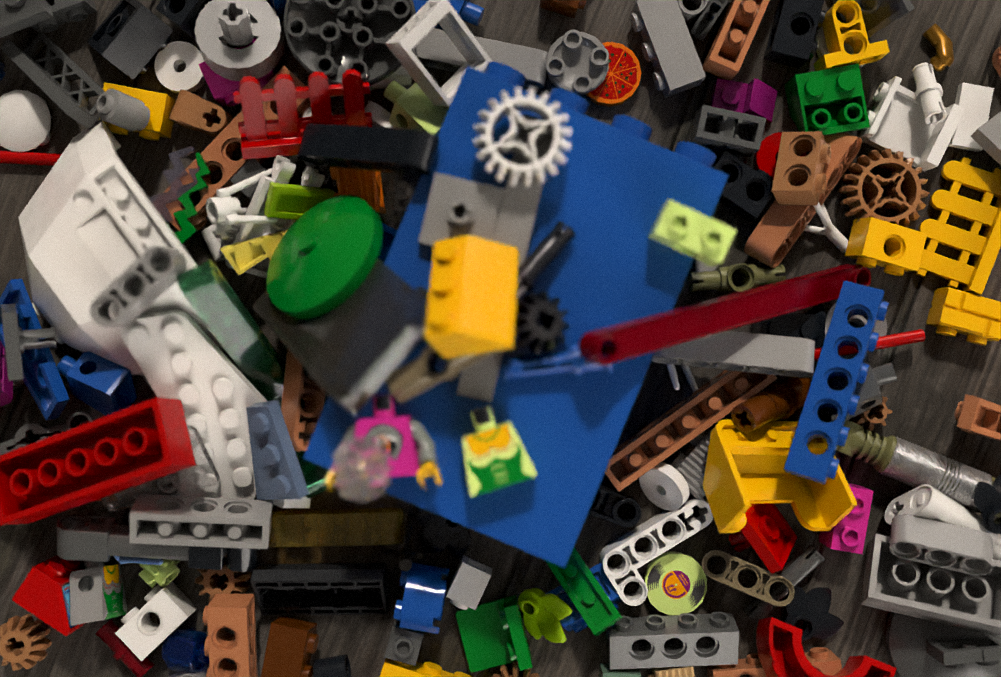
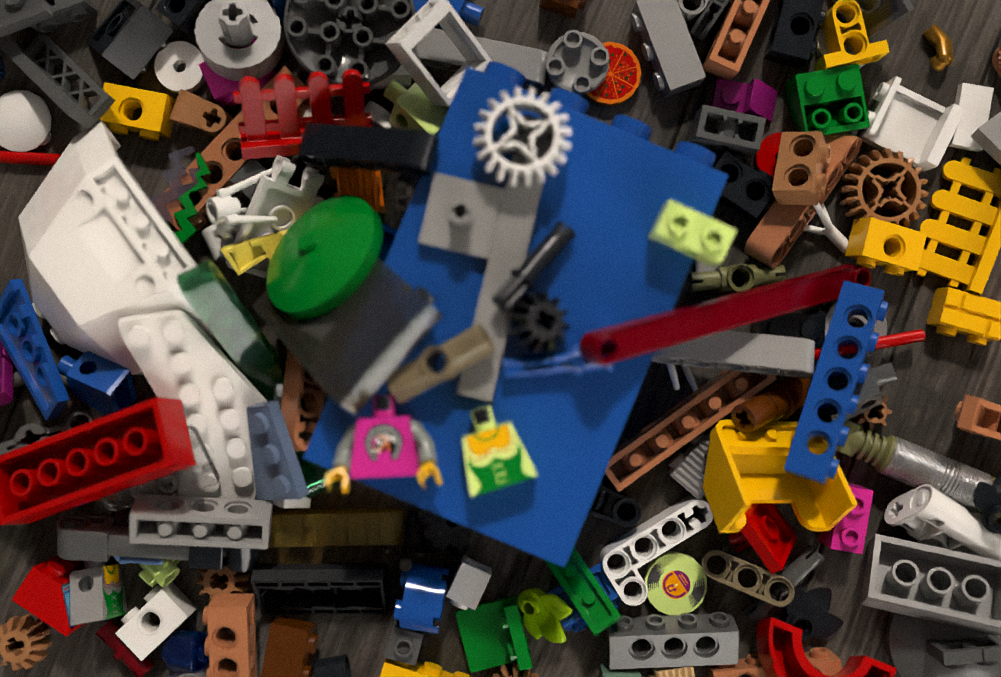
dark grey tile [1,303,57,381] -> none
light grey beam [90,245,187,327] -> none
light grey brick [96,89,150,131] -> none
lime tile [264,182,336,220] -> none
clear gear [328,436,395,502] -> none
yellow slope [424,235,519,359] -> none
white piece [639,462,690,511] -> none
light grey beam [890,514,993,576] -> none
white pin [912,62,947,125] -> none

